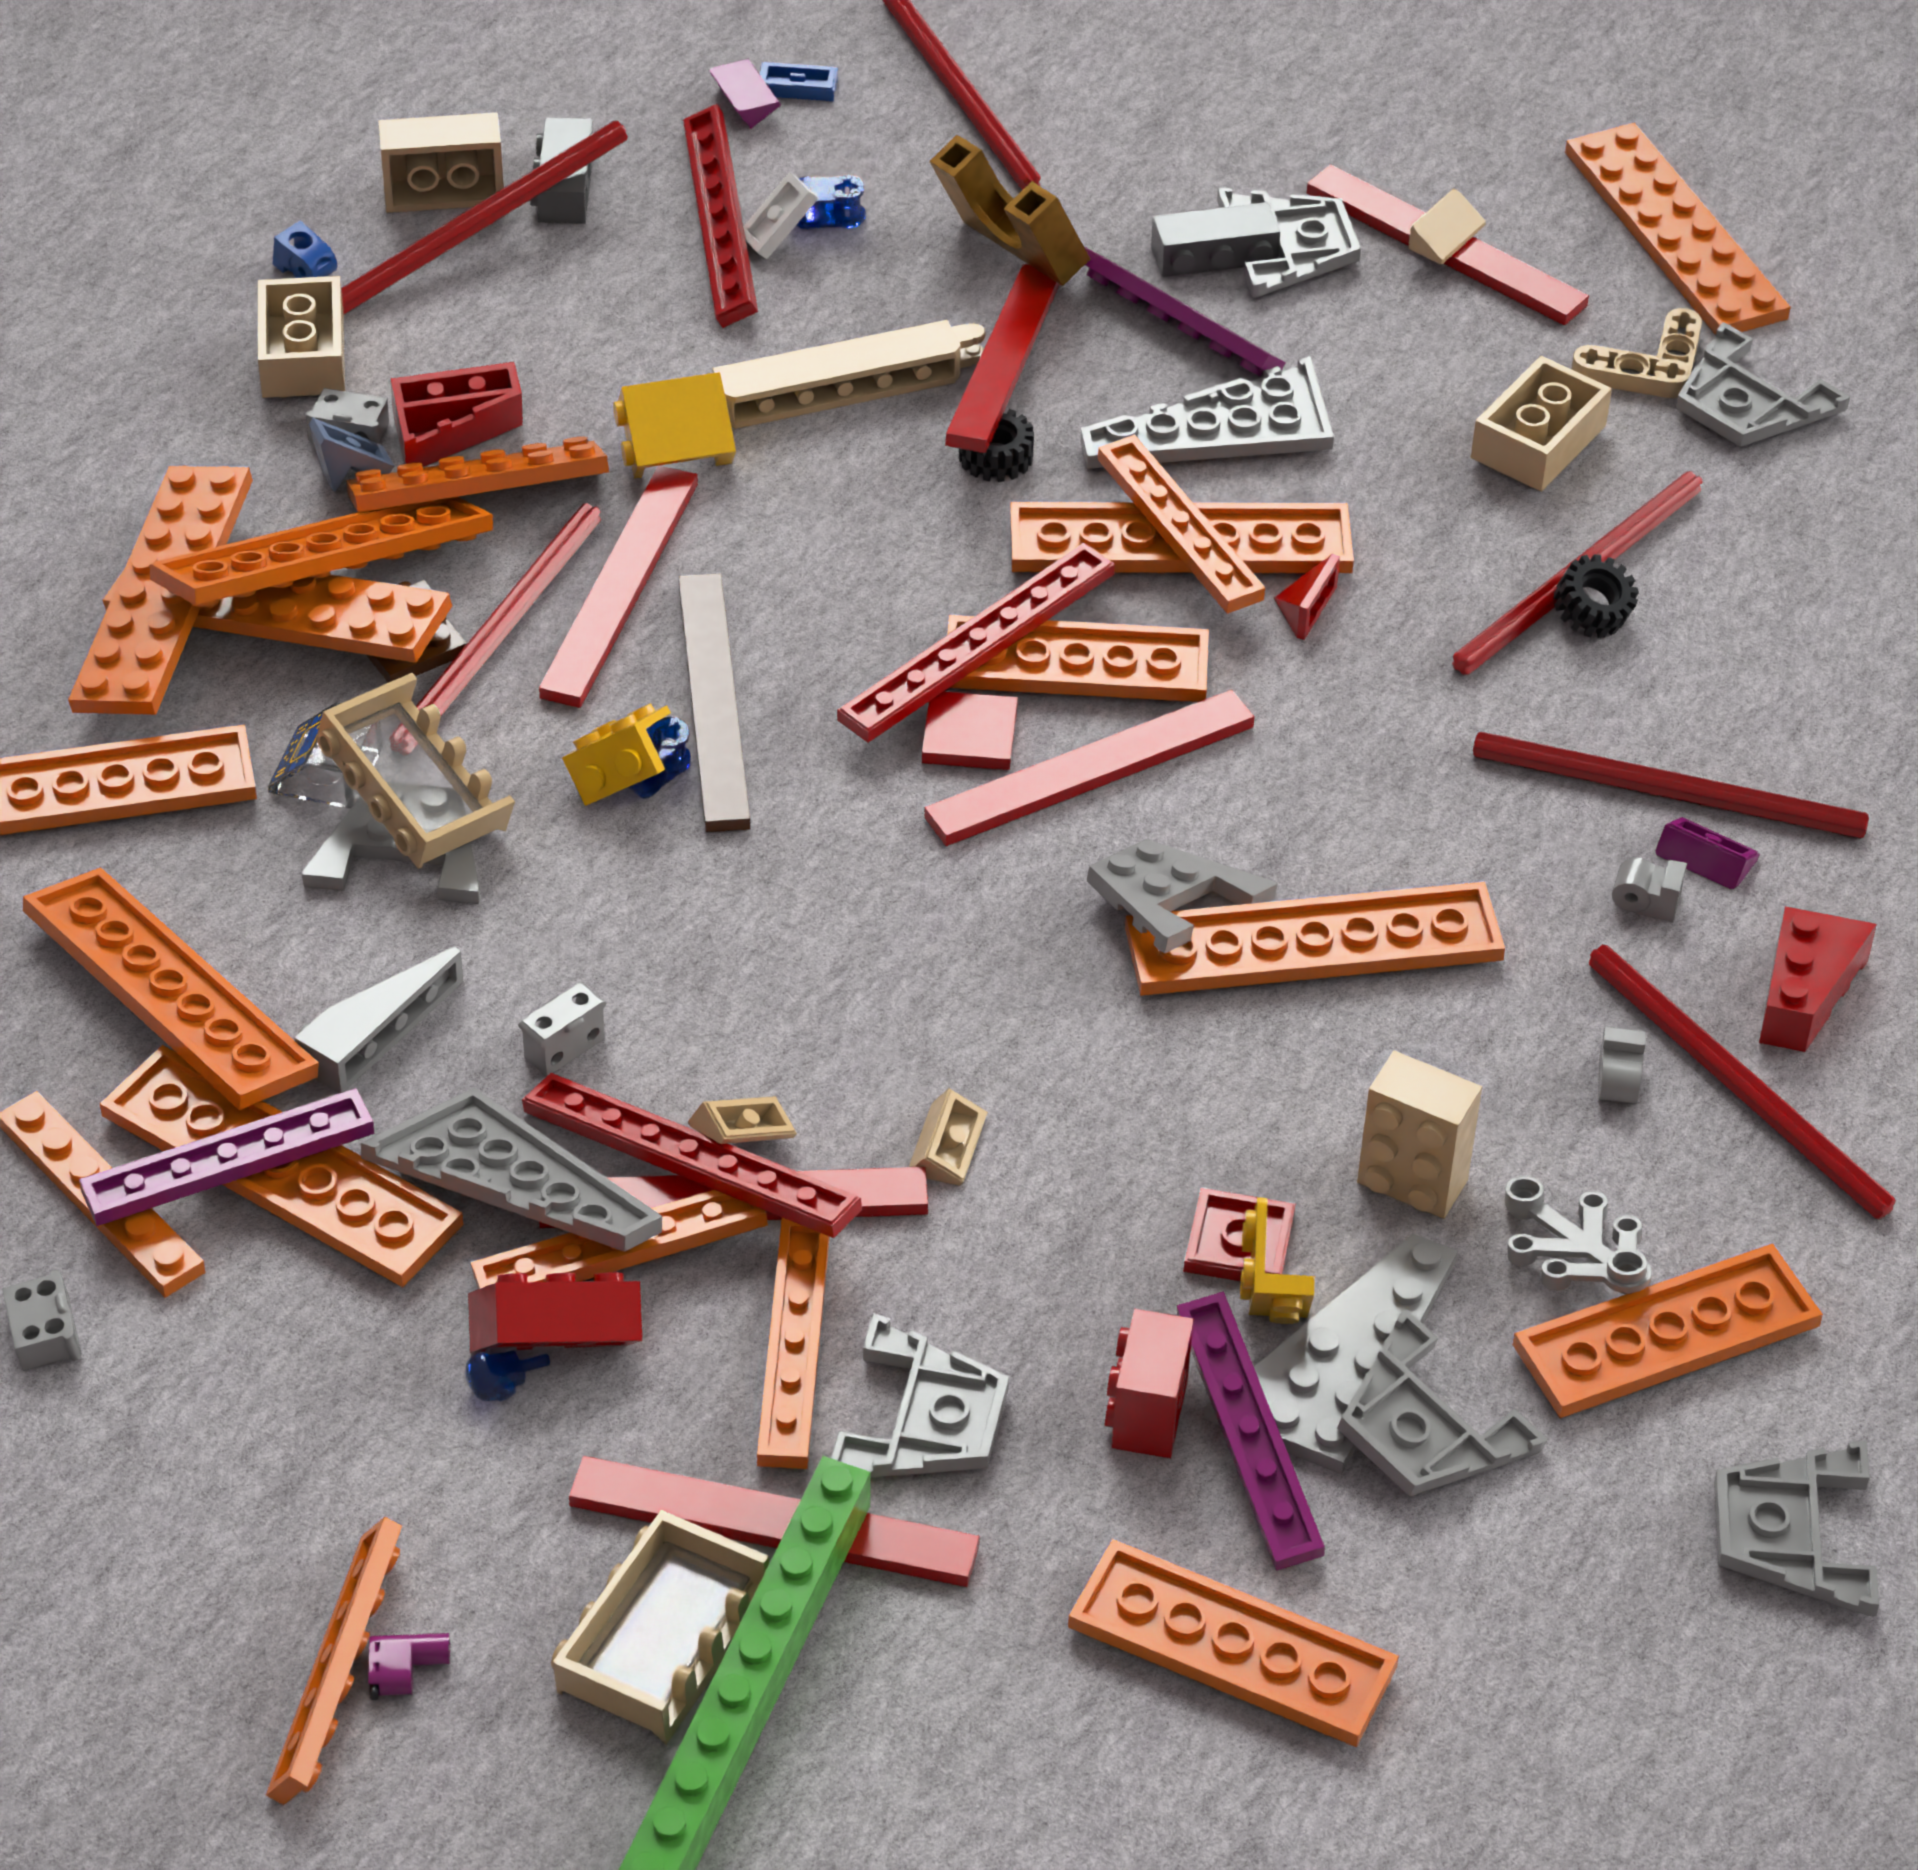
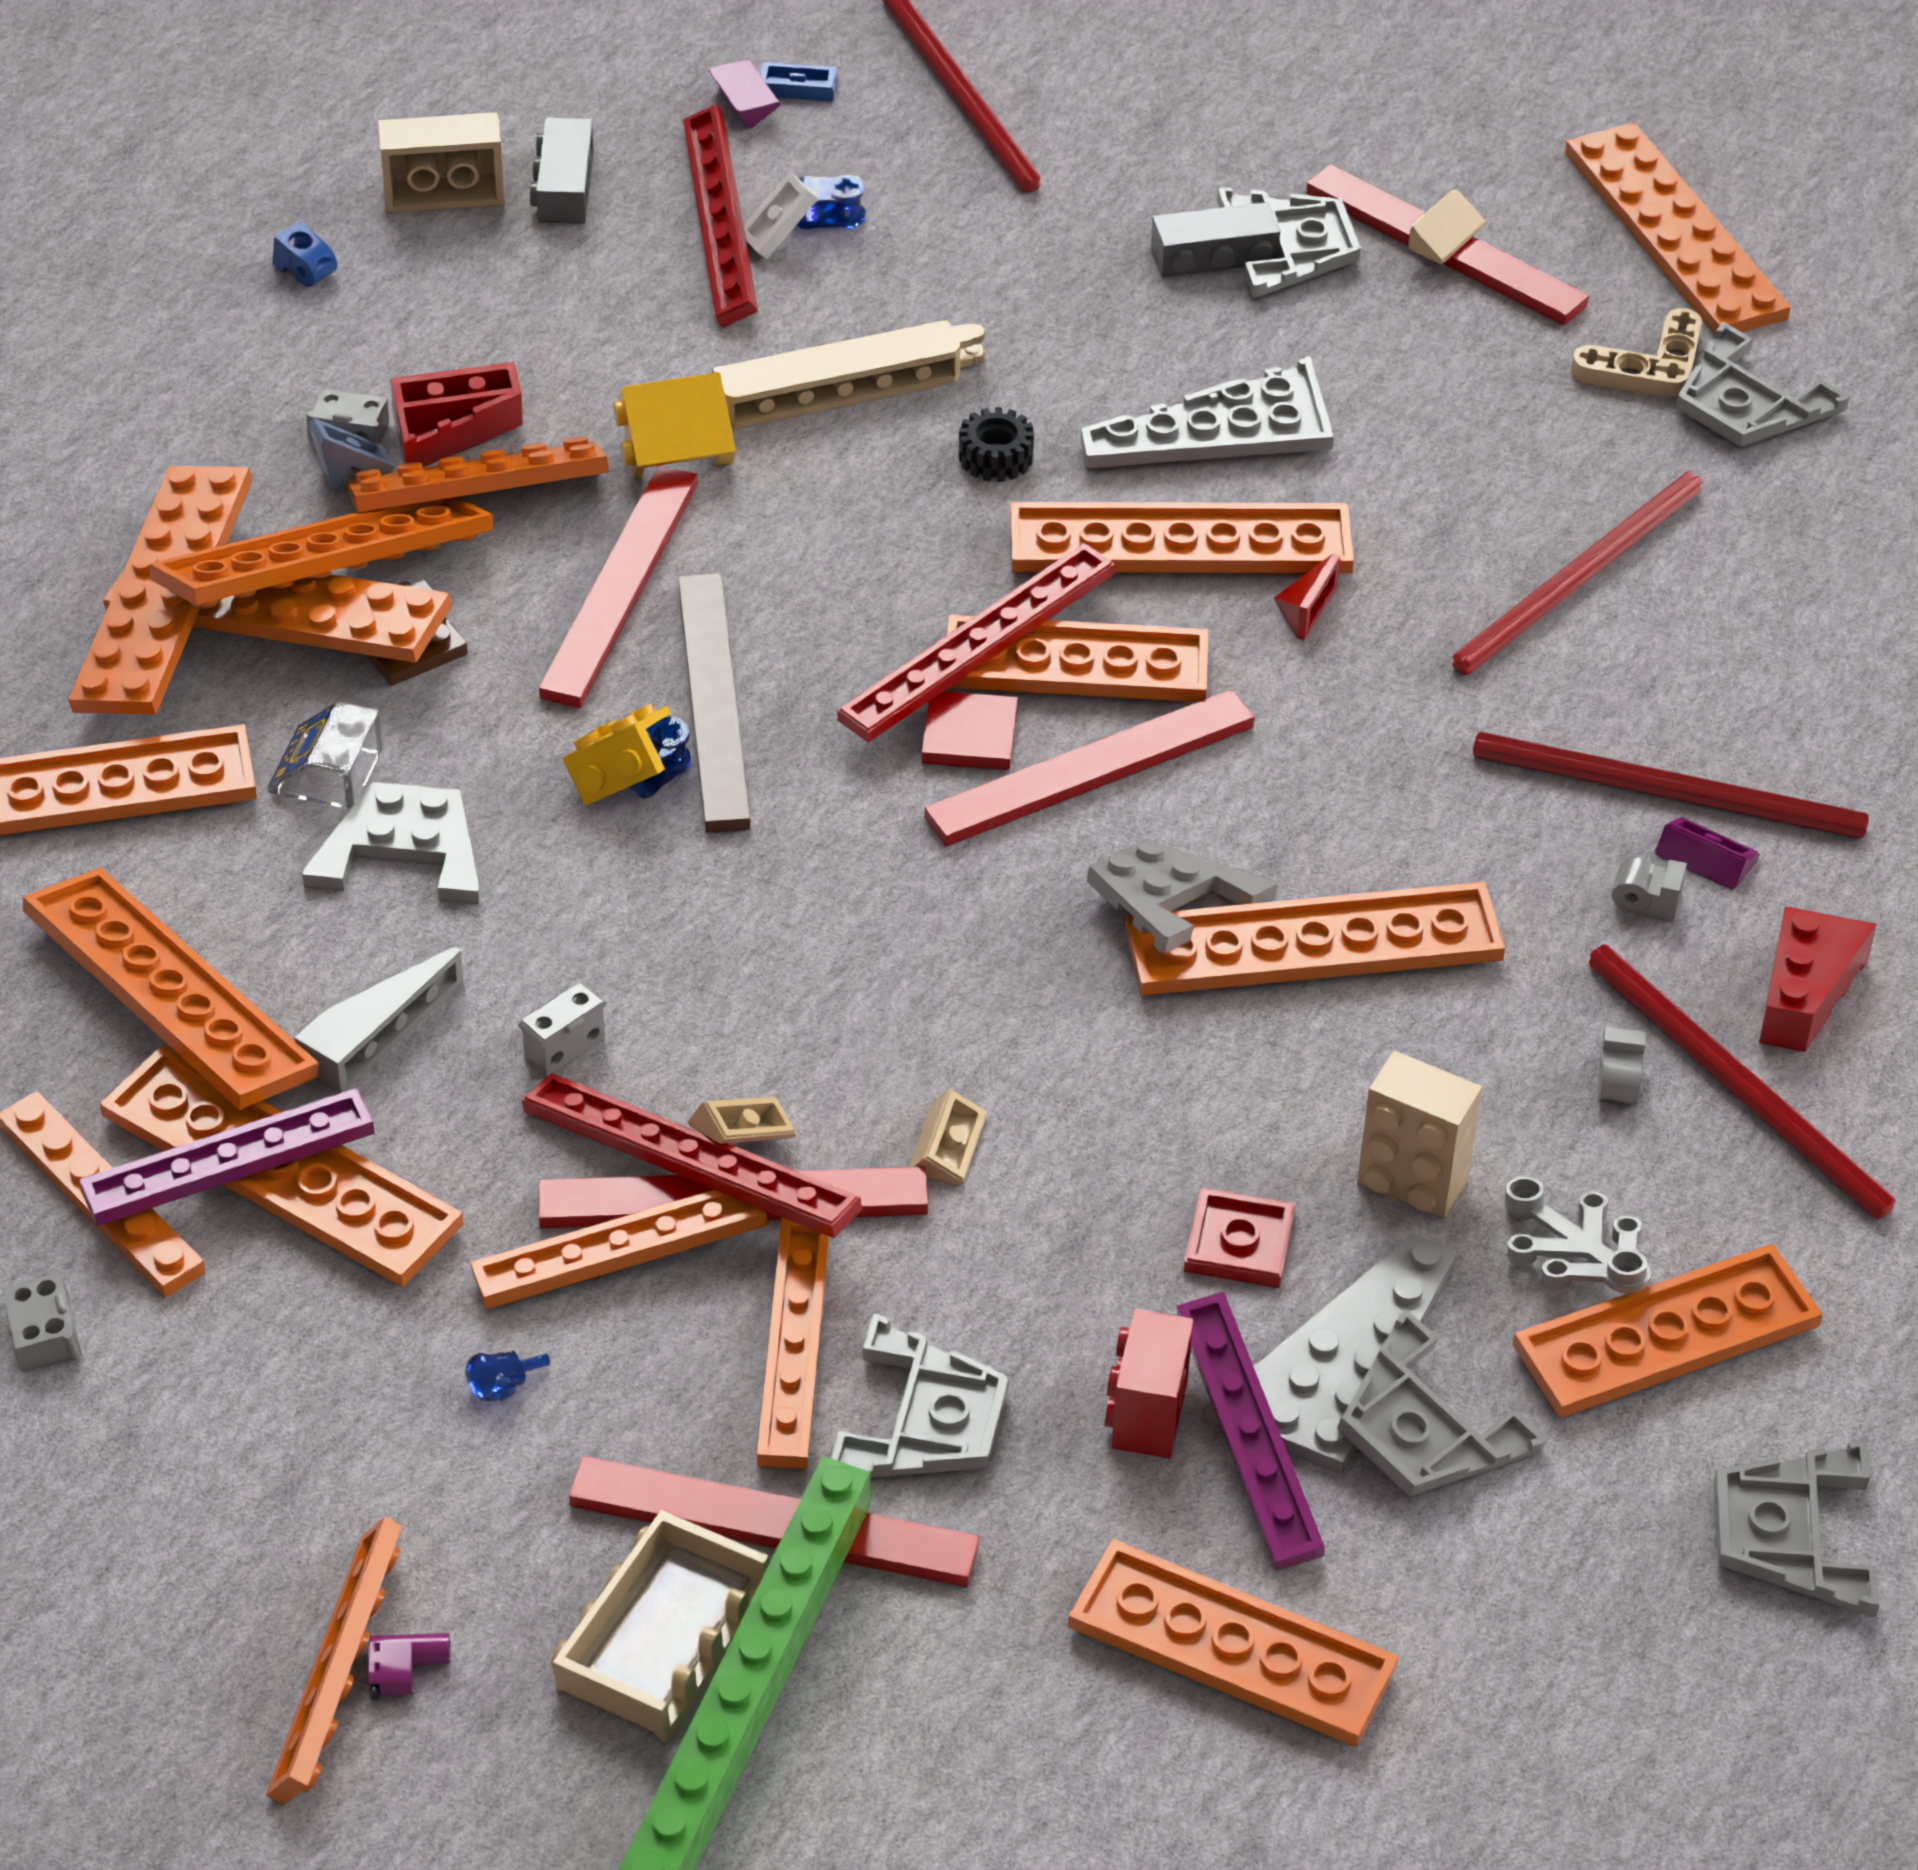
tan brick [258,276,345,398] -> none
window [316,673,515,869] -> none
red axle [341,120,628,315] -> none
light grey wing [361,1087,662,1252] -> none
axle [389,503,601,757] -> none
red wedge [468,1272,642,1353] -> none
pearl gold arch [929,135,1090,286] -> none
red tile [945,264,1060,453] -> none
magenta plate [1084,246,1286,377] -> none
orange plate [1098,435,1265,614] -> none
yellow bracket [1240,1197,1315,1324] -> none
tan brick [1471,356,1612,492] -> none
black tyre [1553,554,1639,638] -> none

